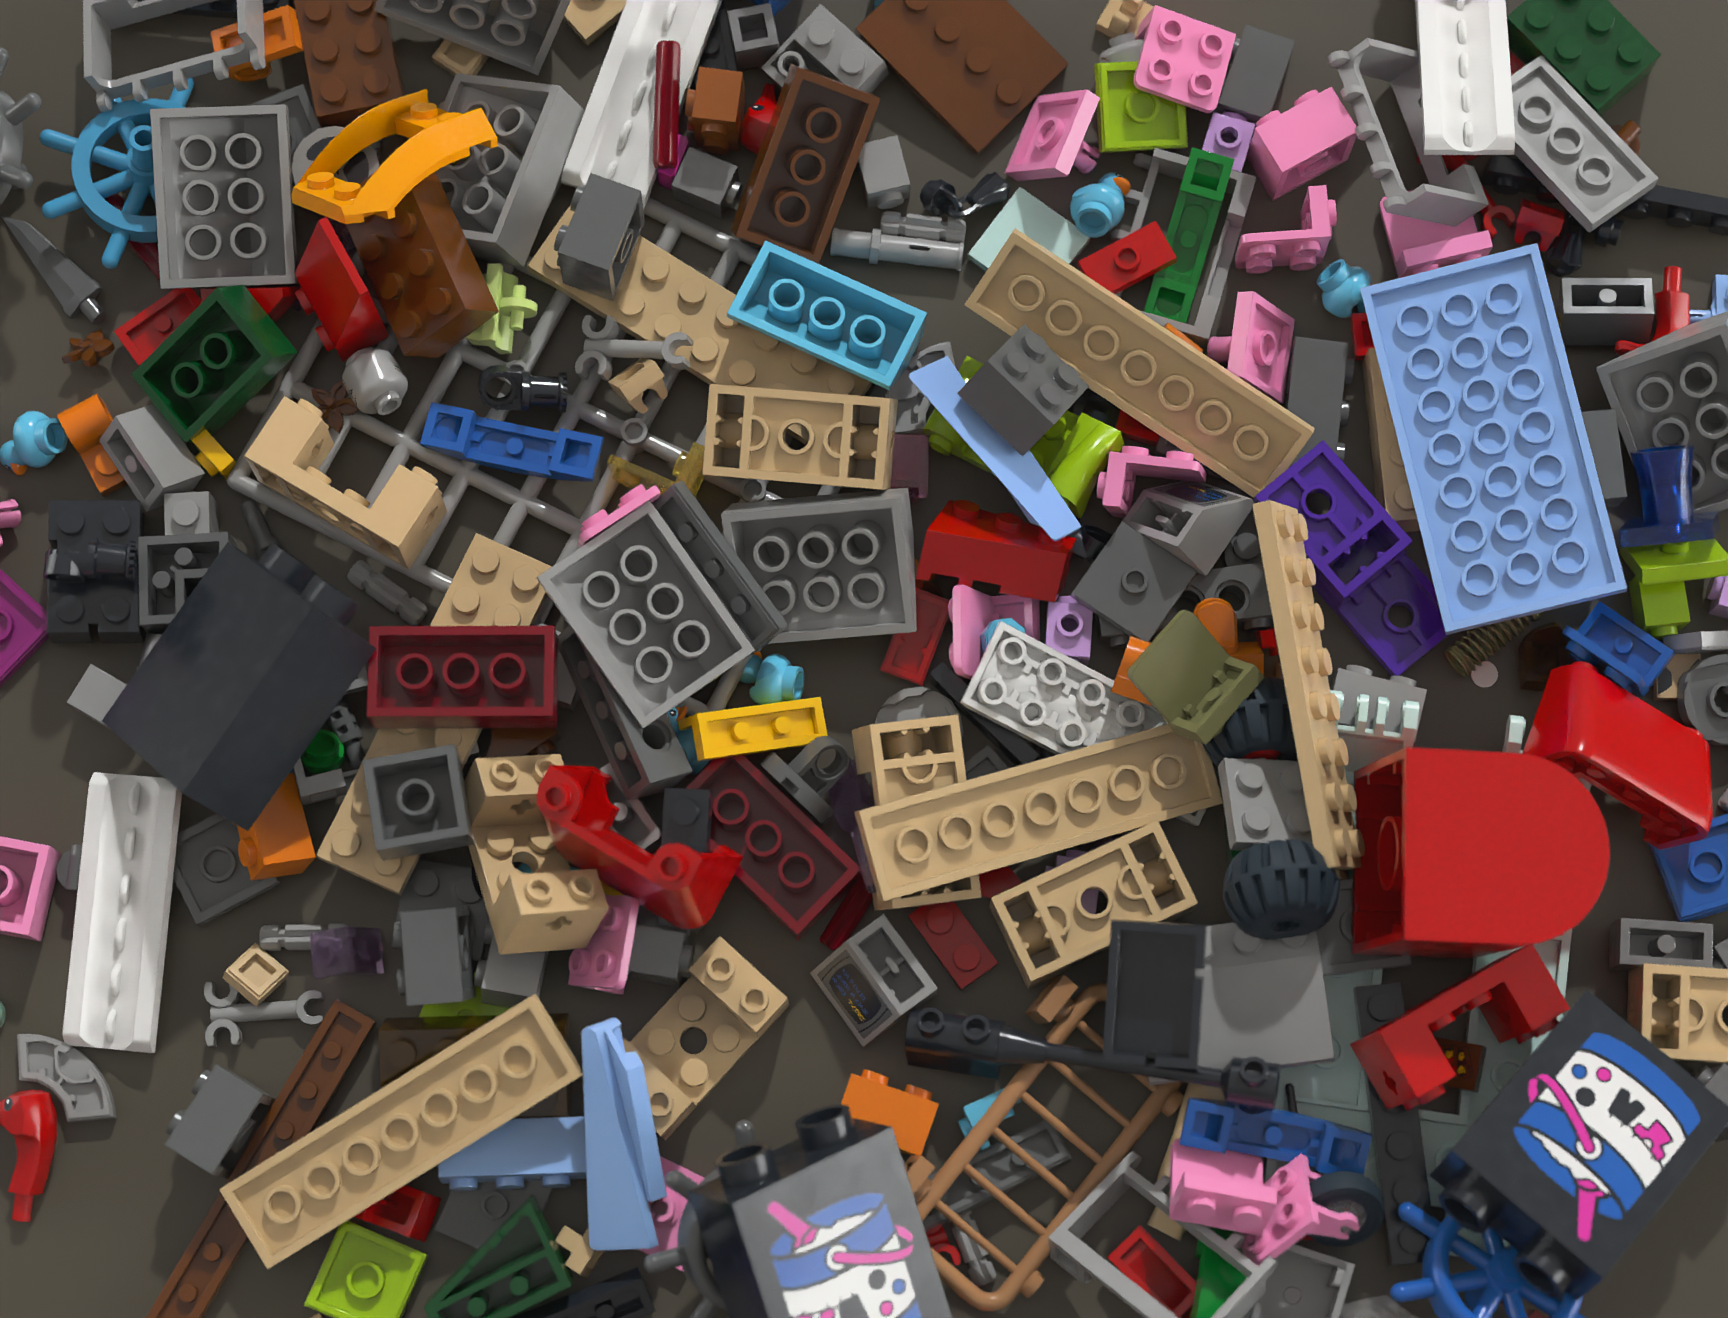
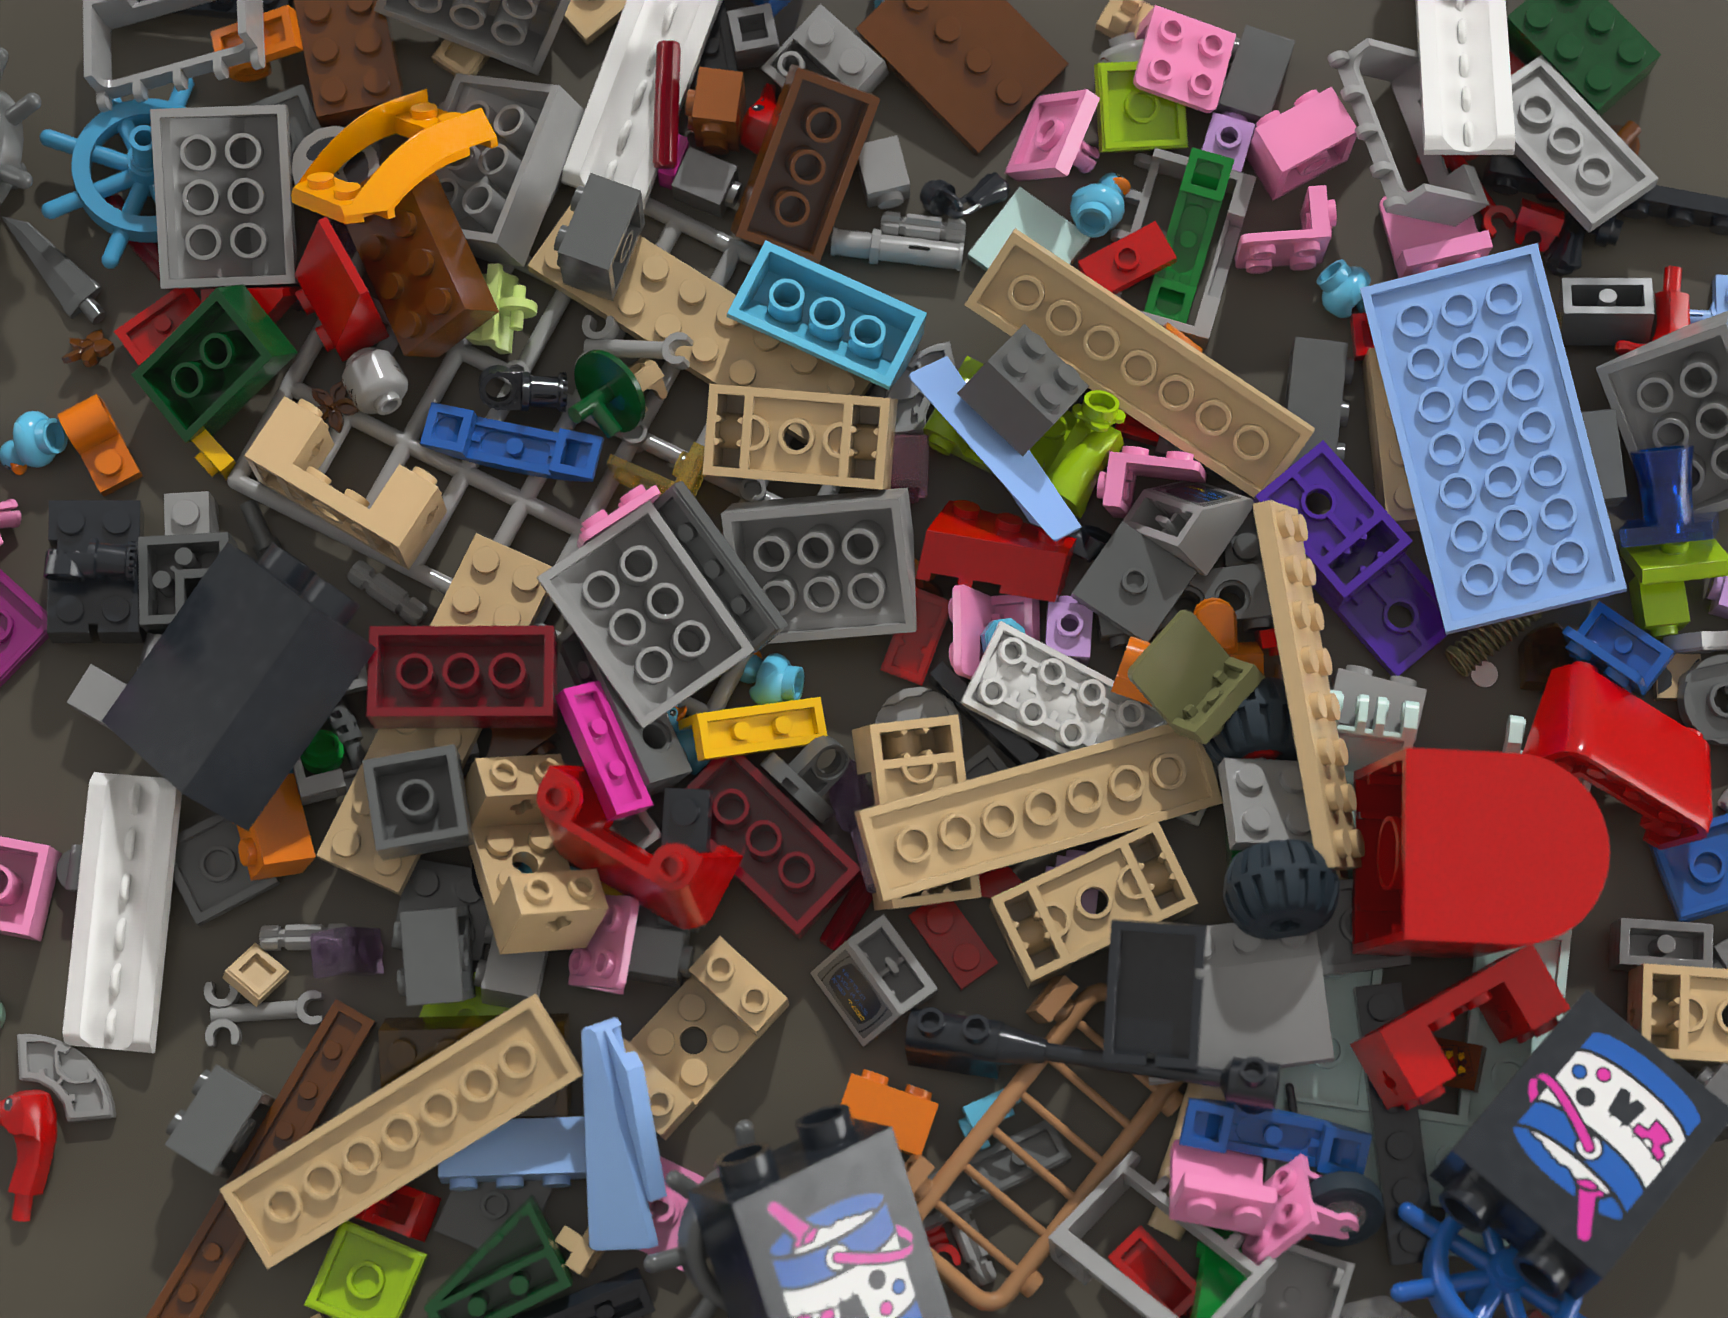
light grey brick [99,404,205,512] -> none
bright pink tile [1207,291,1295,404] -> none
none -> dark pink plate [555,681,653,821]
none -> dark green shield [568,350,646,439]
none -> lime plate [1072,390,1126,432]

